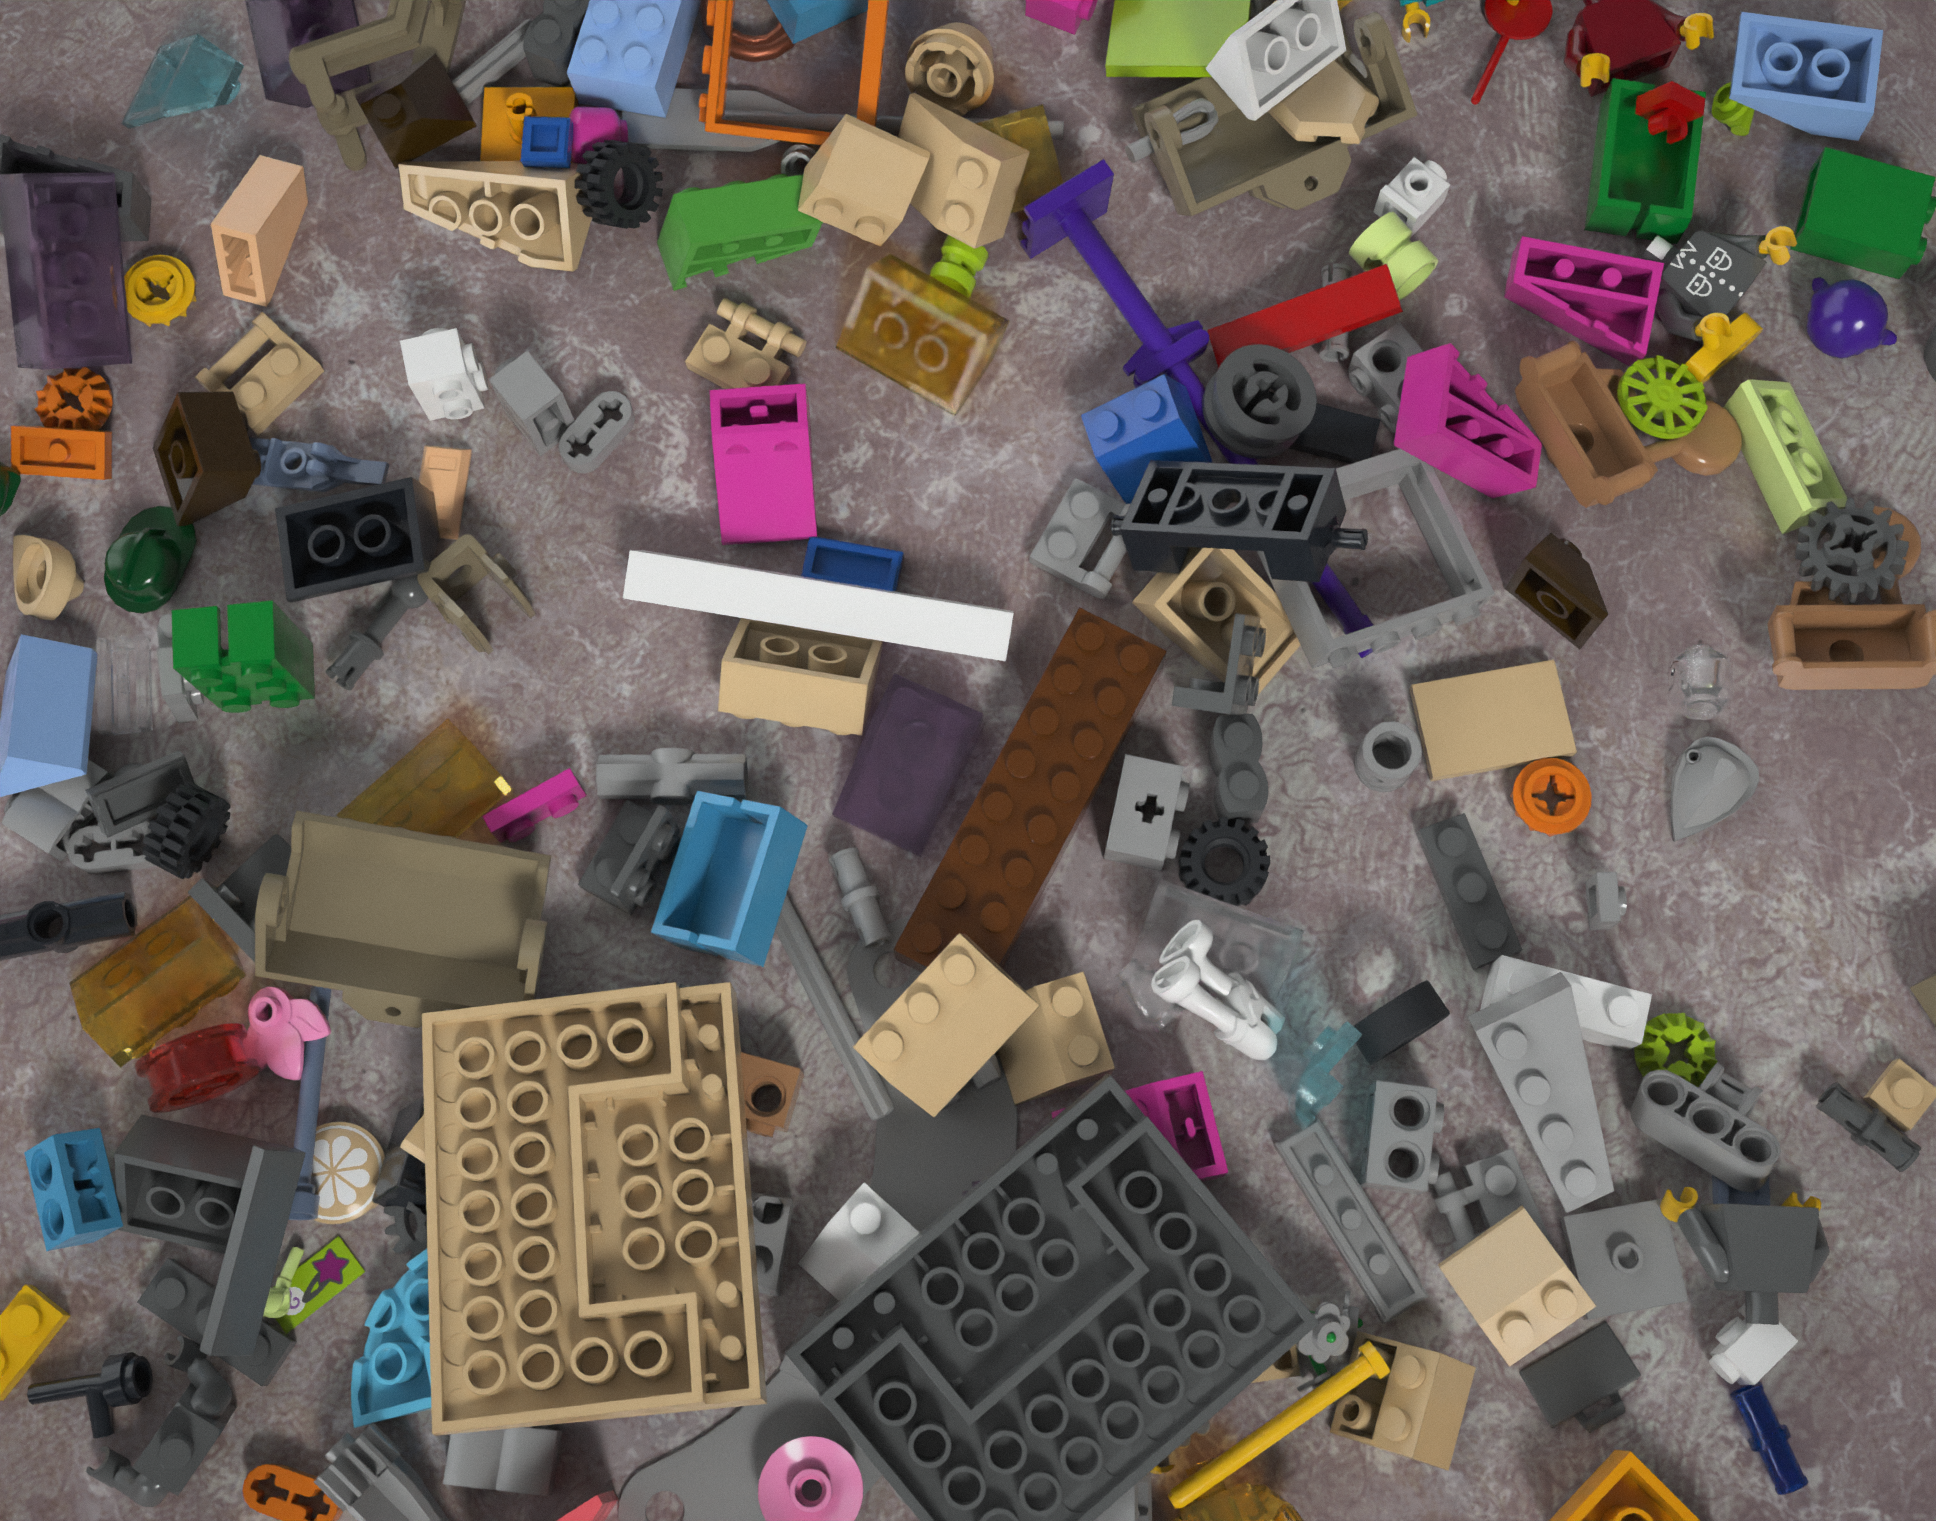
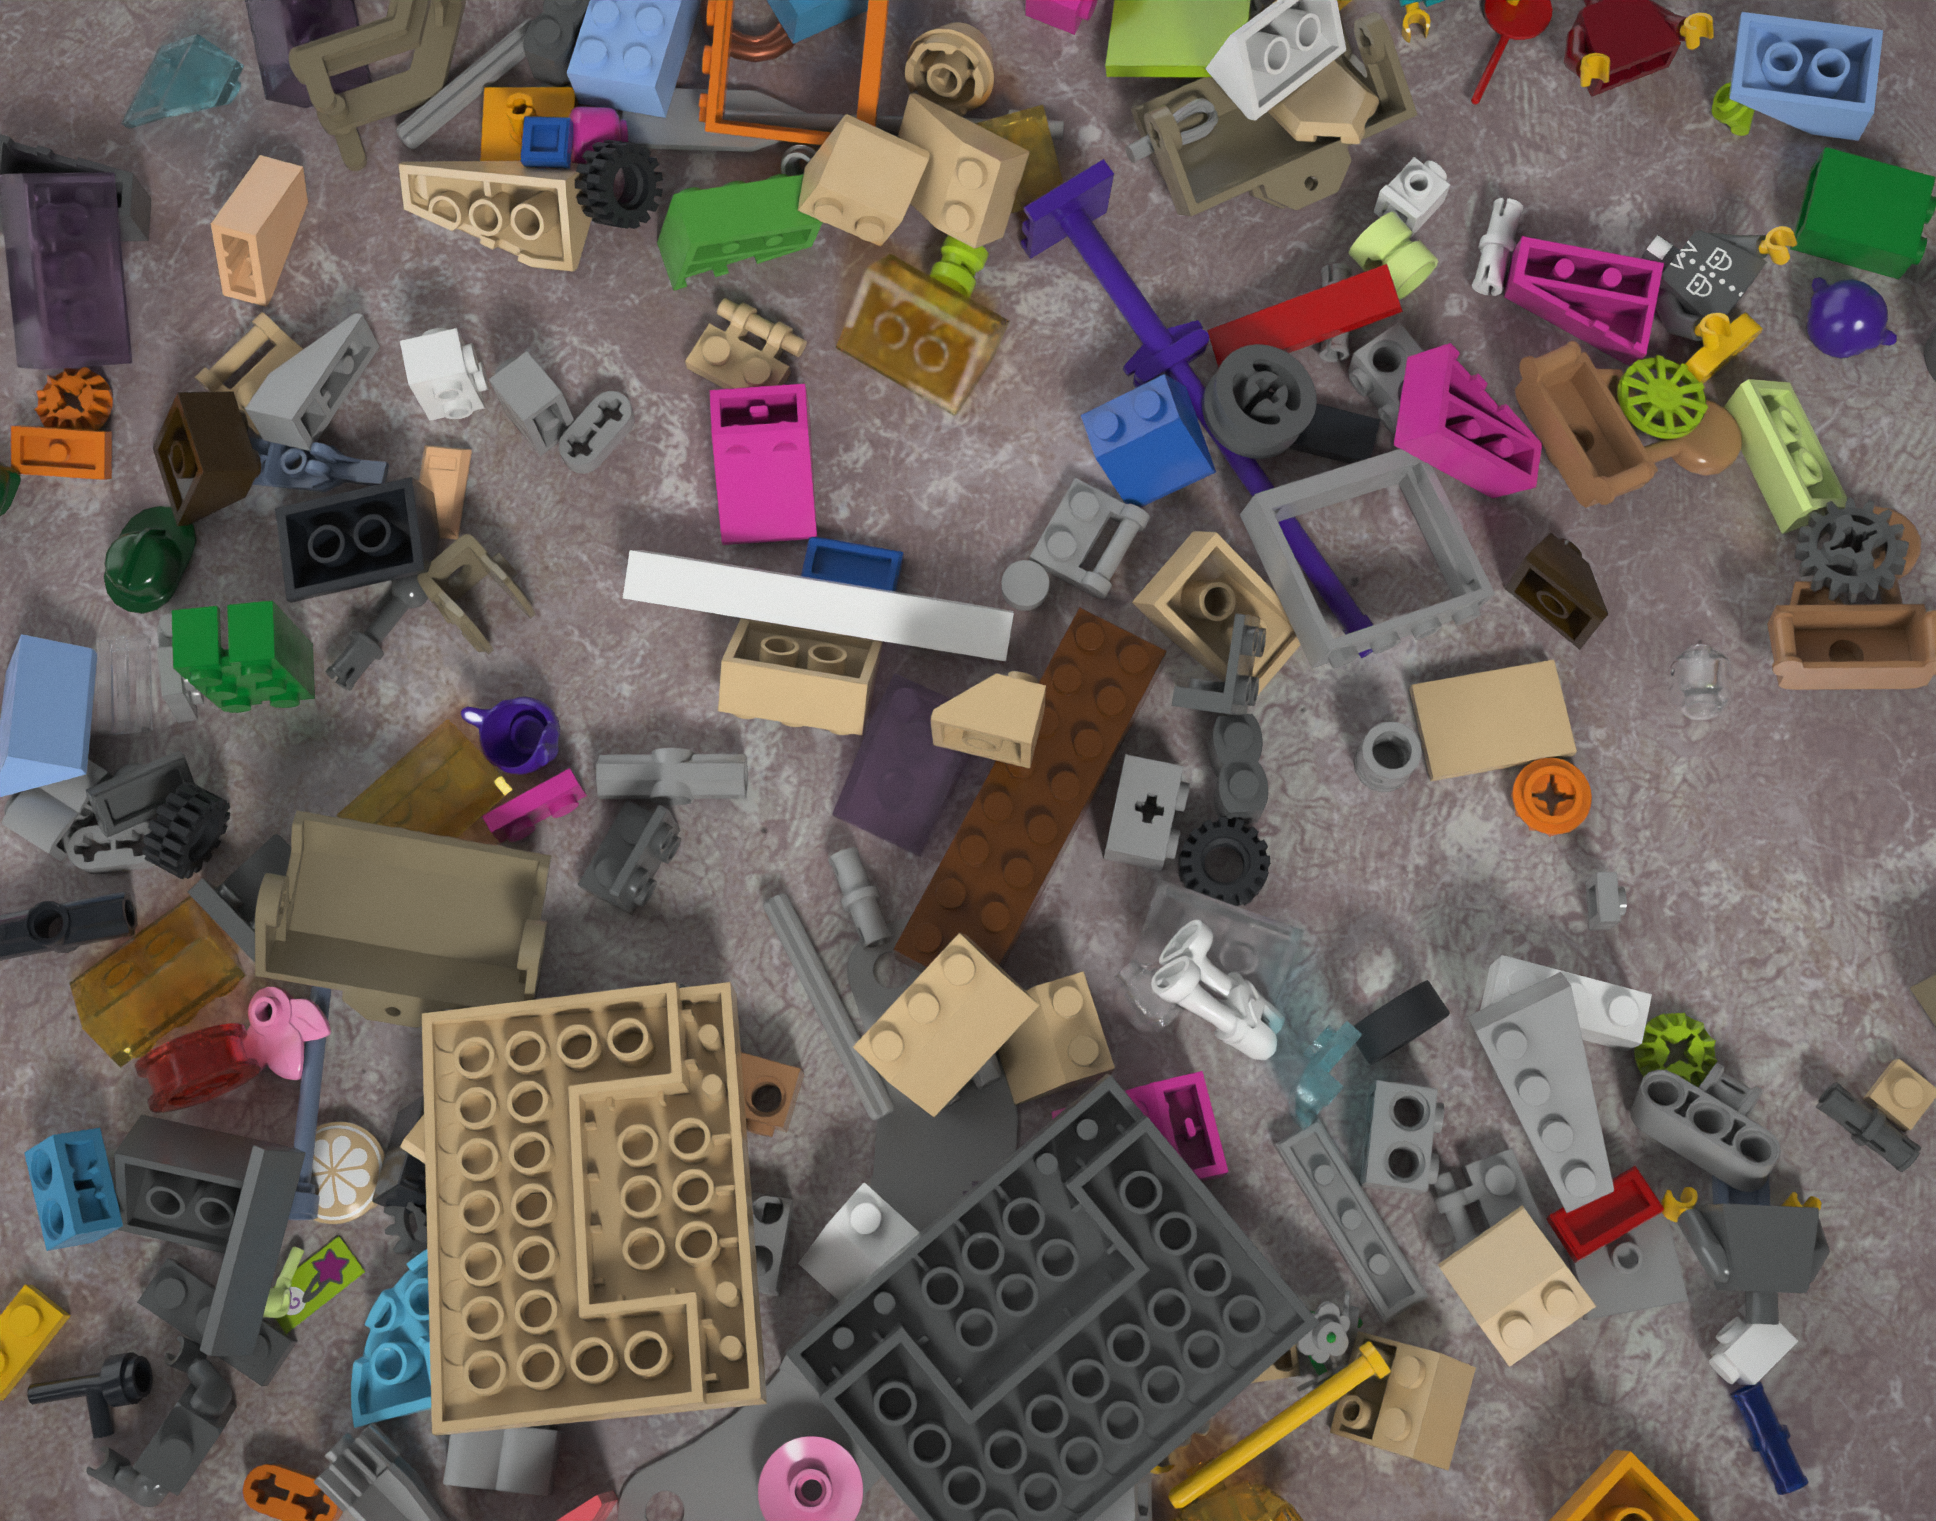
tan piece [13,535,84,620] -> none
yellow gear [120,255,197,327] -> none
dark brown slope [355,53,477,169] -> none
dark azure piece [651,791,808,967] -> none
black brick [1111,460,1368,582] -> none
dark grey plate [1416,813,1523,970] -> none
dark grey piece [1519,1322,1641,1433] -> none
green piece [1584,78,1706,244] -> none
red tile [1635,81,1705,144] -> none
light grey piece [1670,736,1759,842] -> none
none -> light grey slope [245,313,380,451]
none -> dark purple hair [461,696,560,775]
none -> tan slope [931,671,1046,768]
none -> light grey tile [1001,560,1049,611]
none -> white pin [1472,198,1523,296]
none -> red tile [1546,1166,1665,1263]

